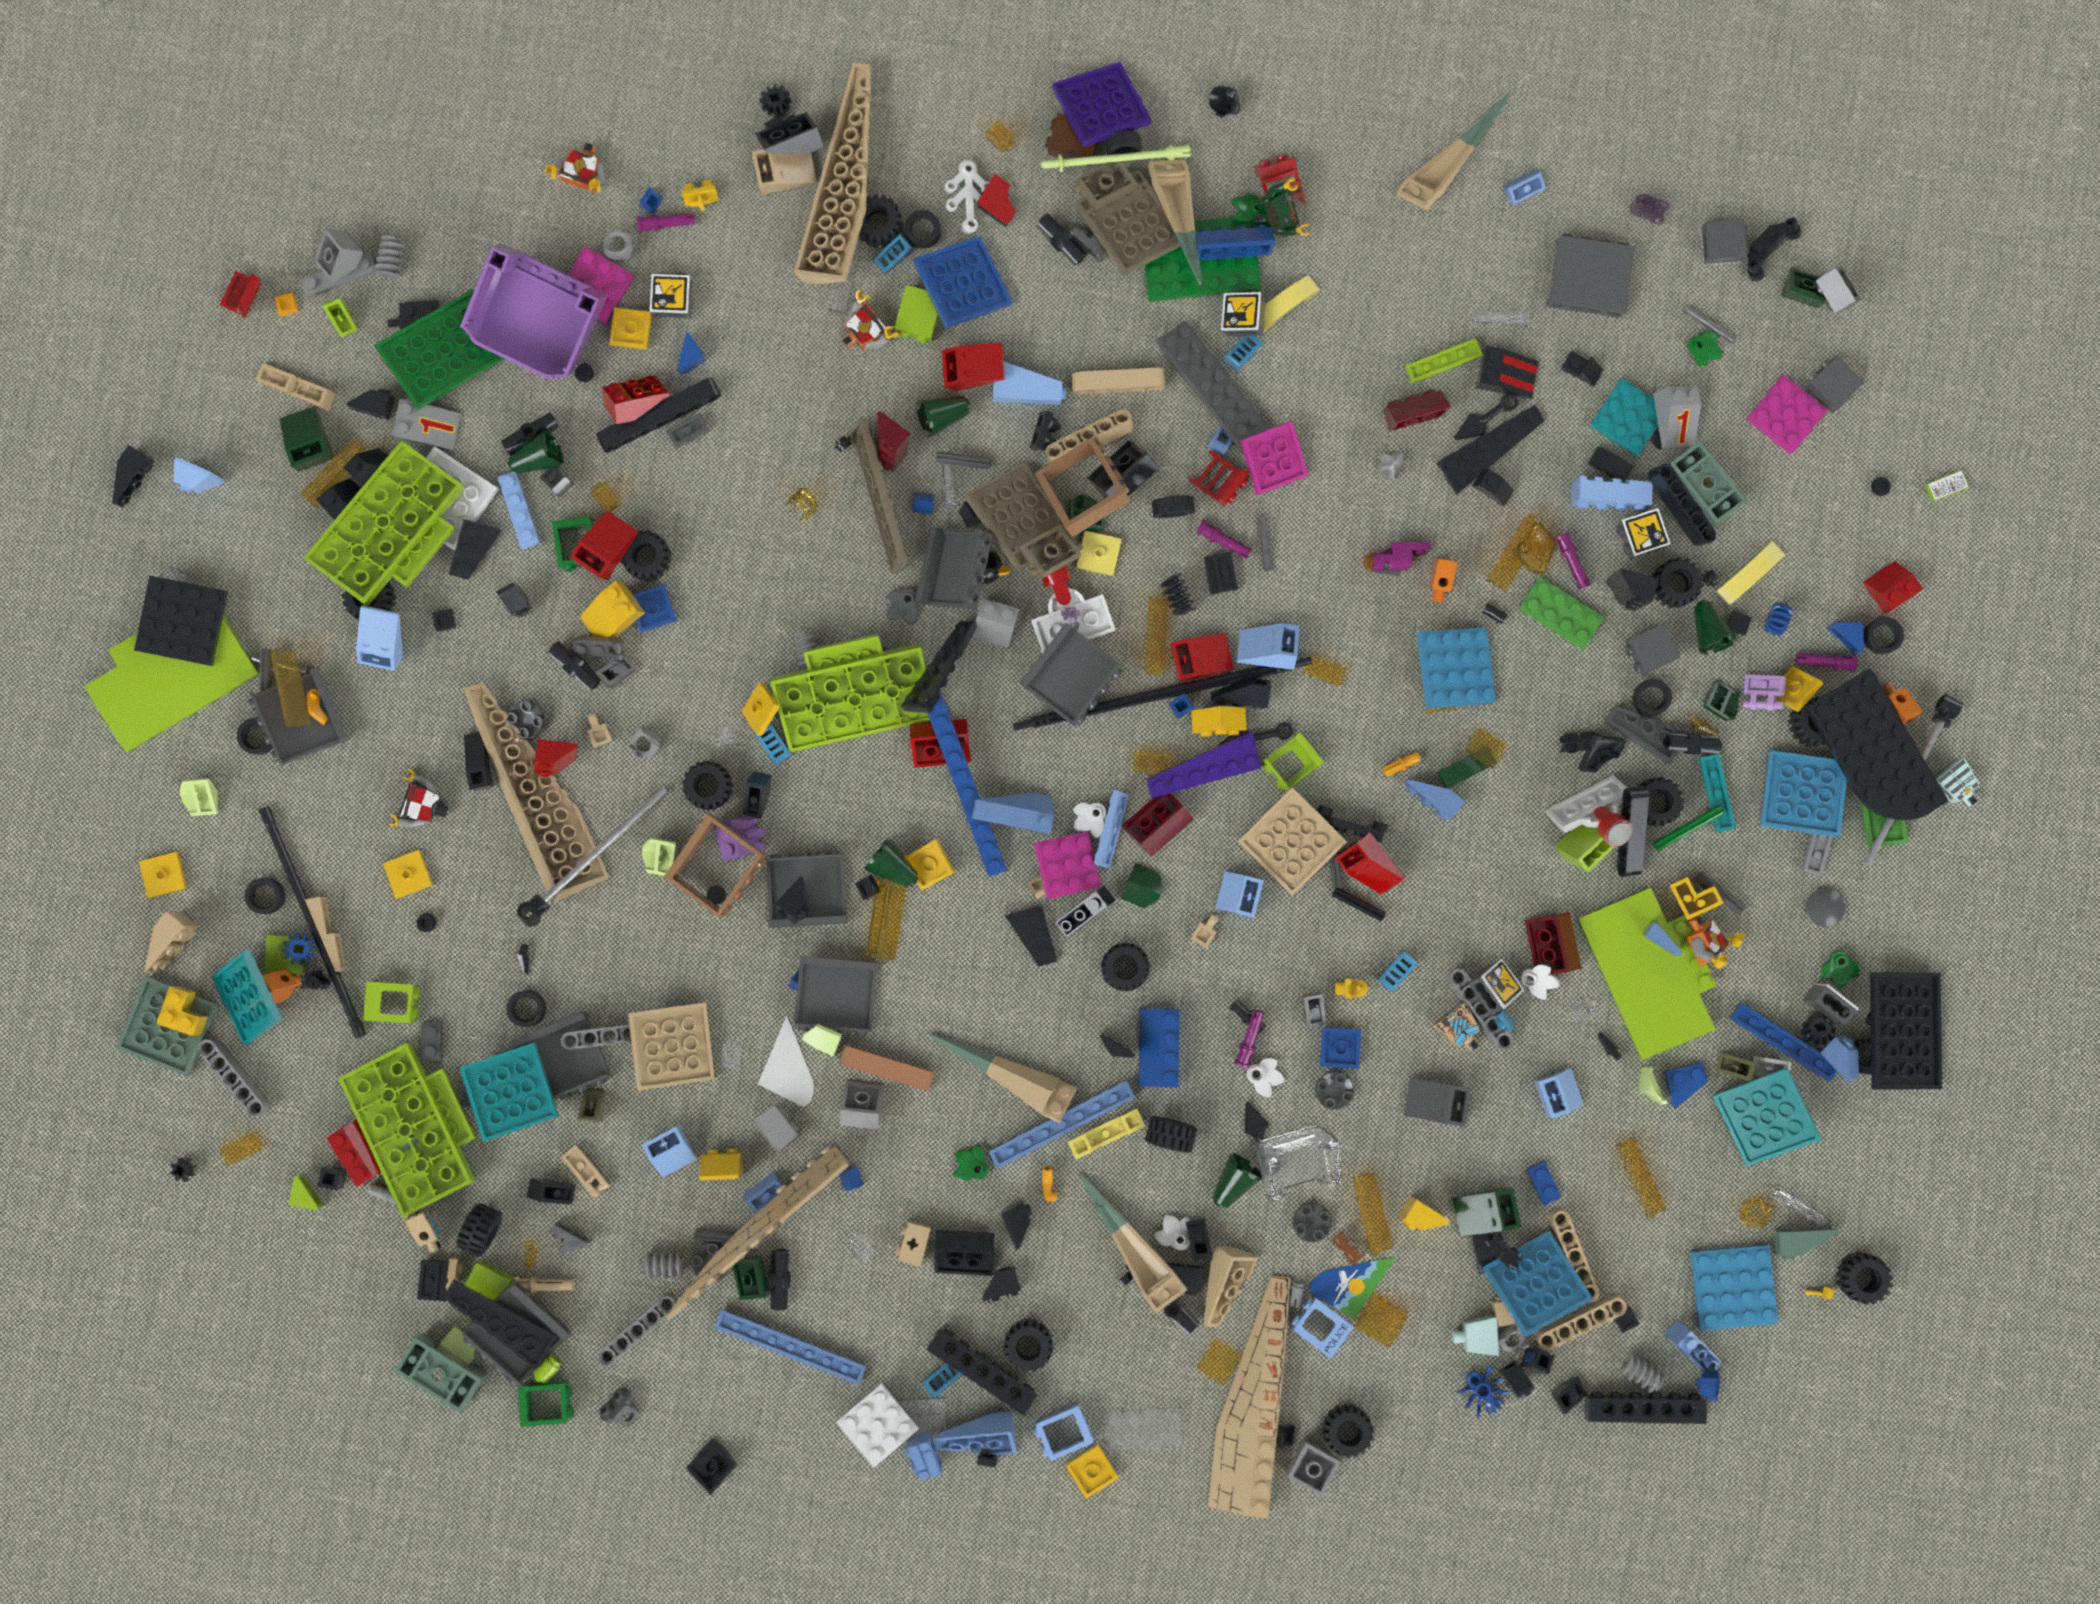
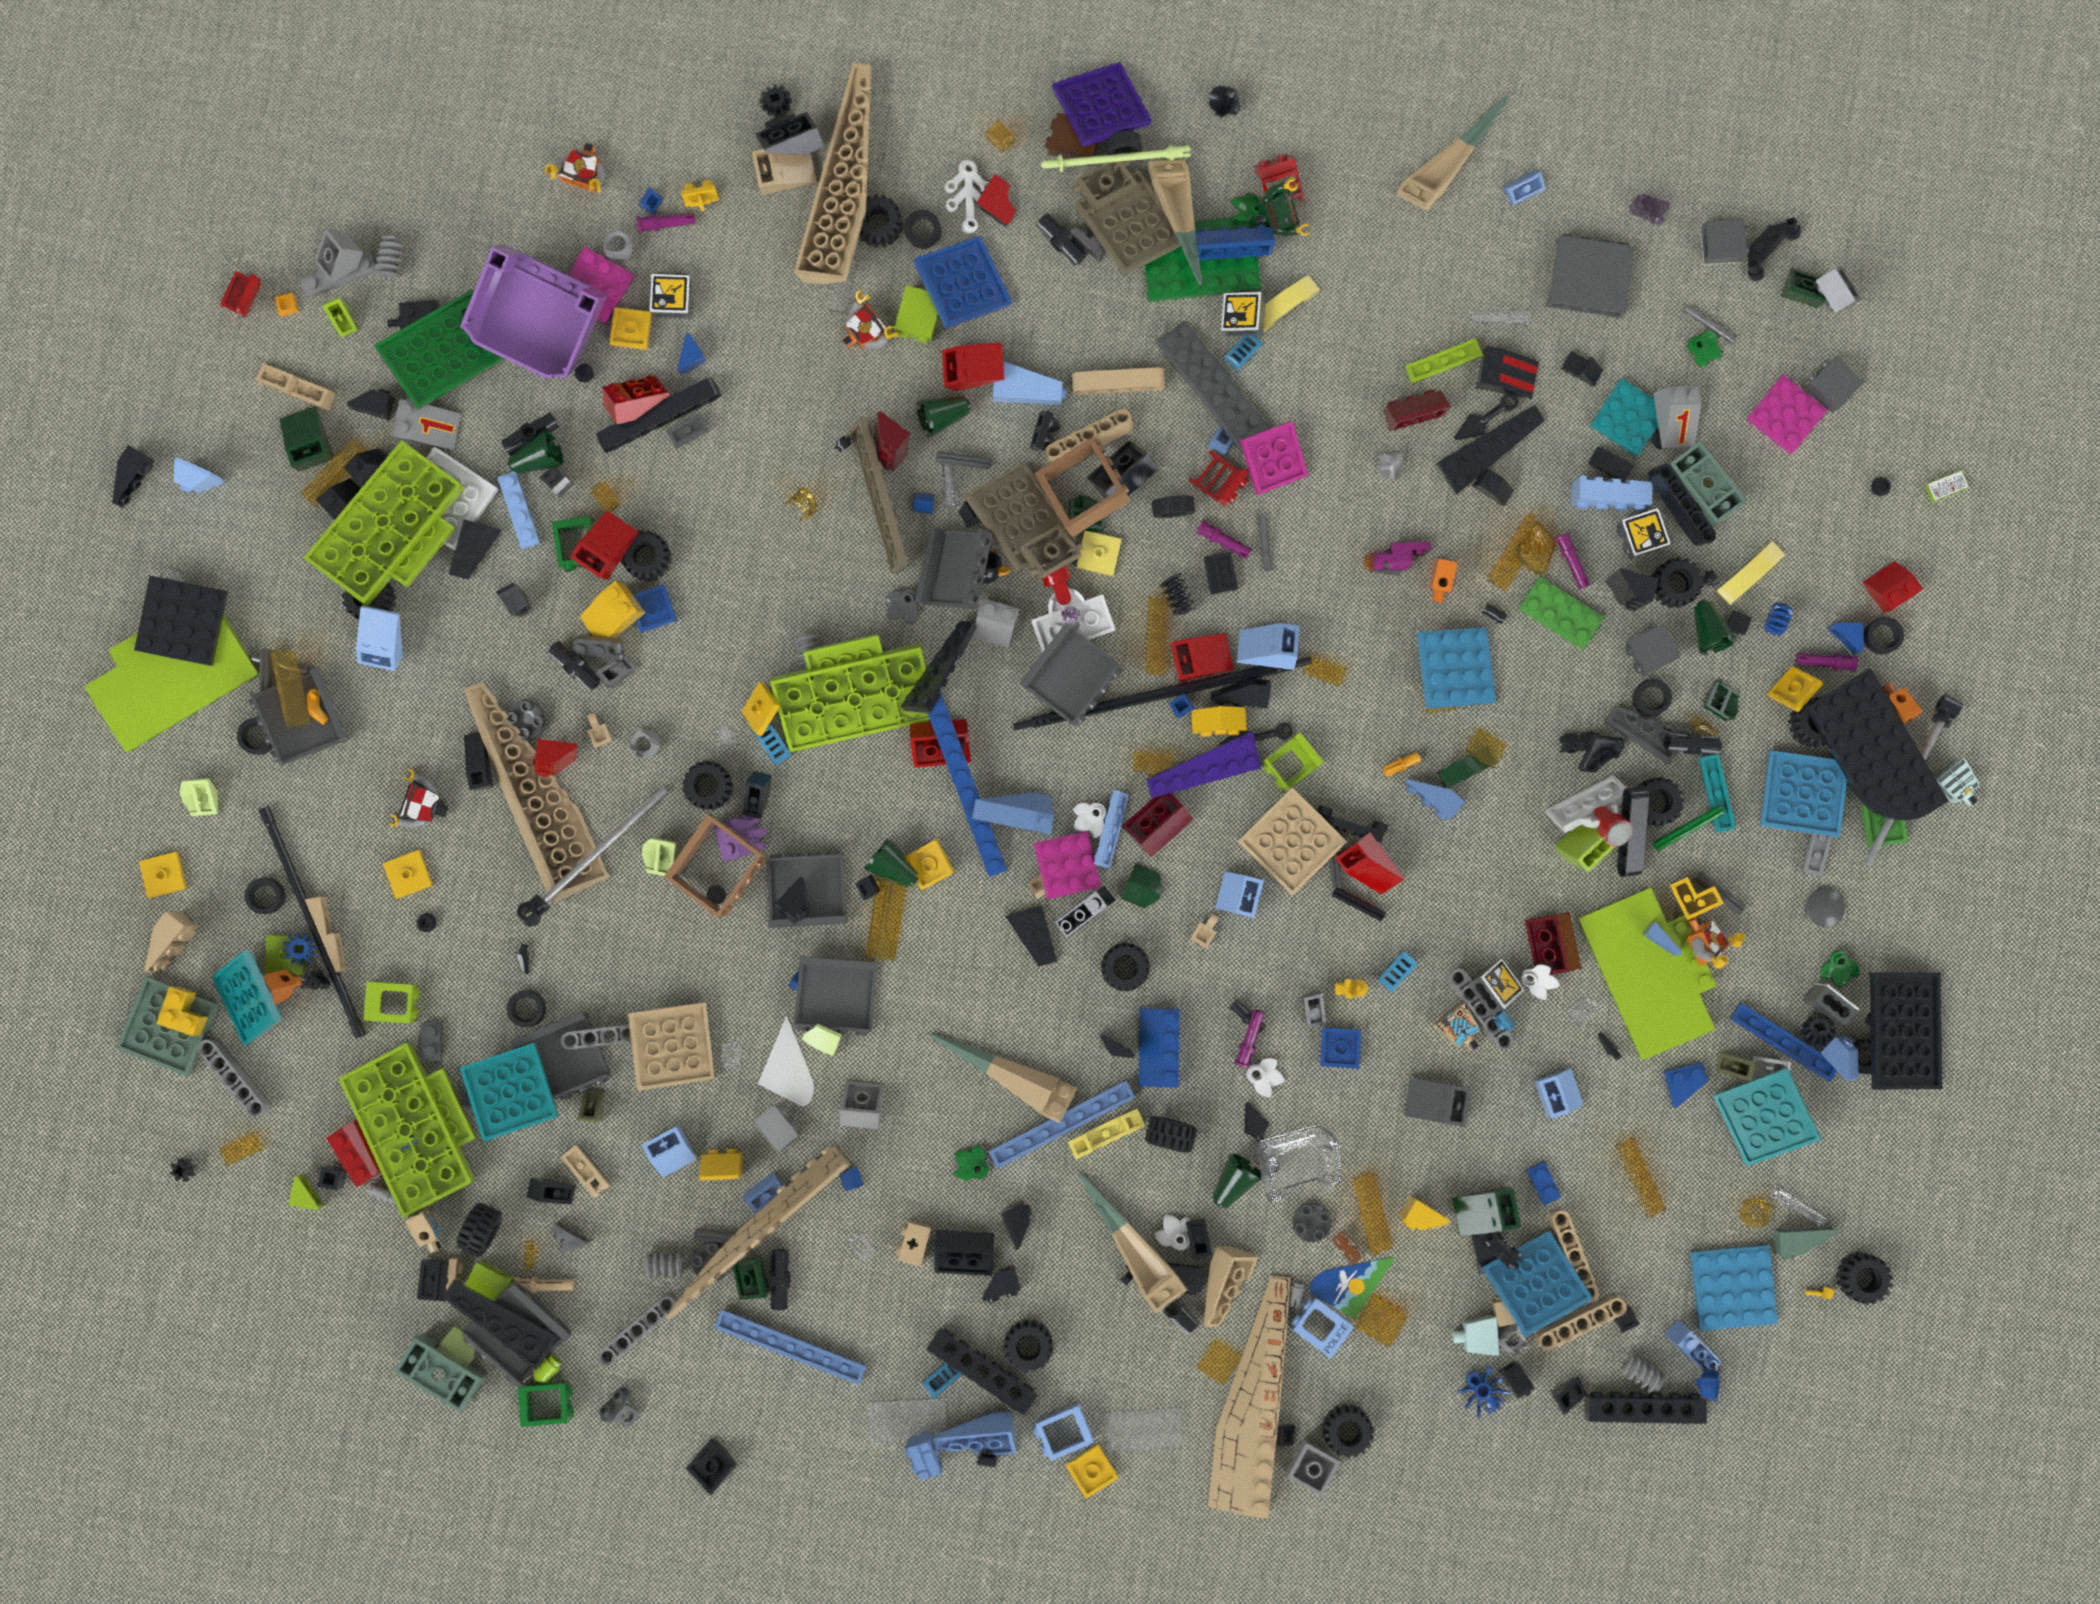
black tile [433,609,456,632] -> none
white plate [836,1382,919,1468] -> none
nougat beam [839,1045,935,1091] -> none
dark azure slope [873,233,915,274] -> none
light orange arm [1042,1165,1058,1203] -> none
dark grey dish [1315,1071,1354,1110] -> none
black brick [1521,1348,1555,1375] -> none
yellowish green slope [1639,1066,1667,1105] -> none
lavender plate [1743,675,1786,711] -> none

